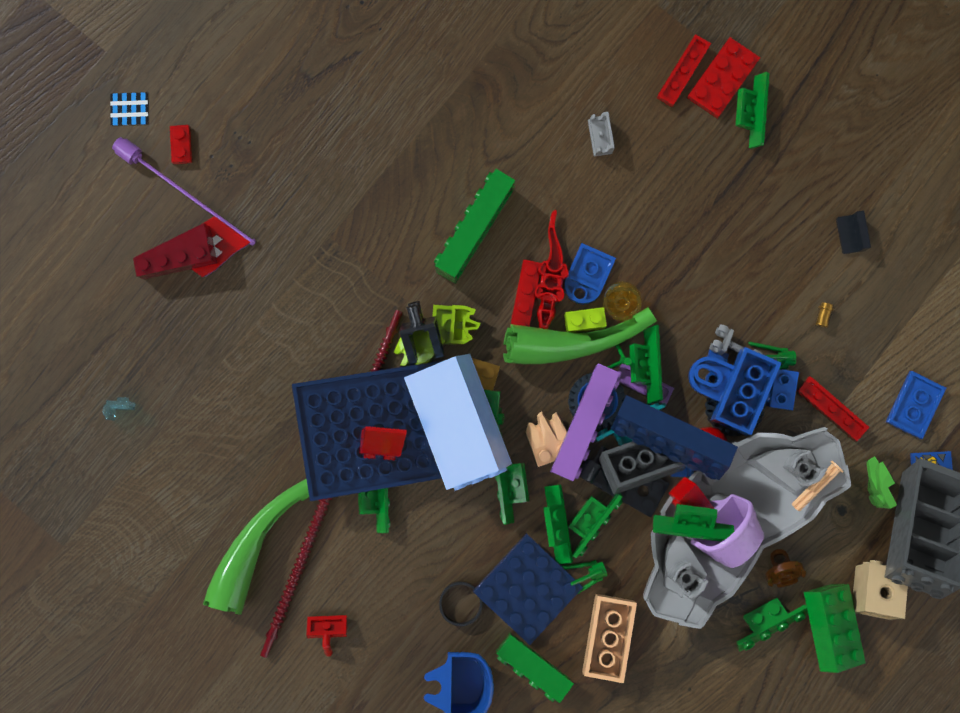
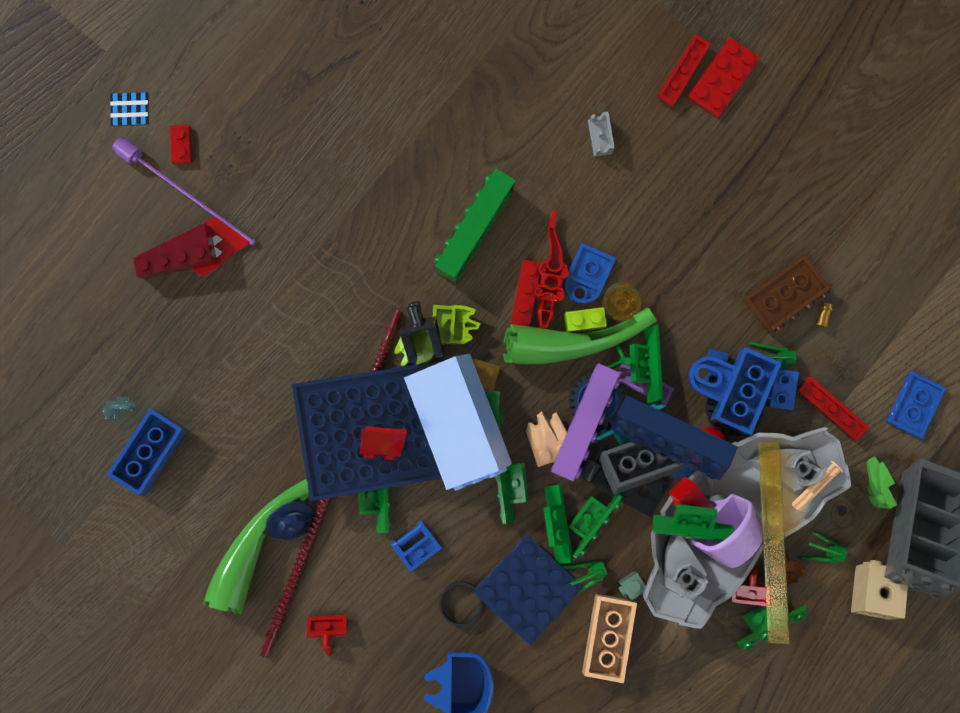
green brick [496,632,574,703] -> none
light grey bar [709,325,762,356] -> none
green bracket [735,72,770,149] -> none
green brick [804,584,866,673] -> none
black panel [836,211,871,254] -> none
tile [910,451,953,470] -> none
none -> blue brick [107,408,188,496]
none -> dark blue hat [265,502,313,540]
none -> blue plate [390,520,442,572]
none -> sand green brick [618,571,646,600]
none -> plate [732,564,773,607]
none -> reddish brown bracket [743,254,833,333]
none -> clear yellow plate [758,442,790,644]
none -> green plant [800,530,847,564]

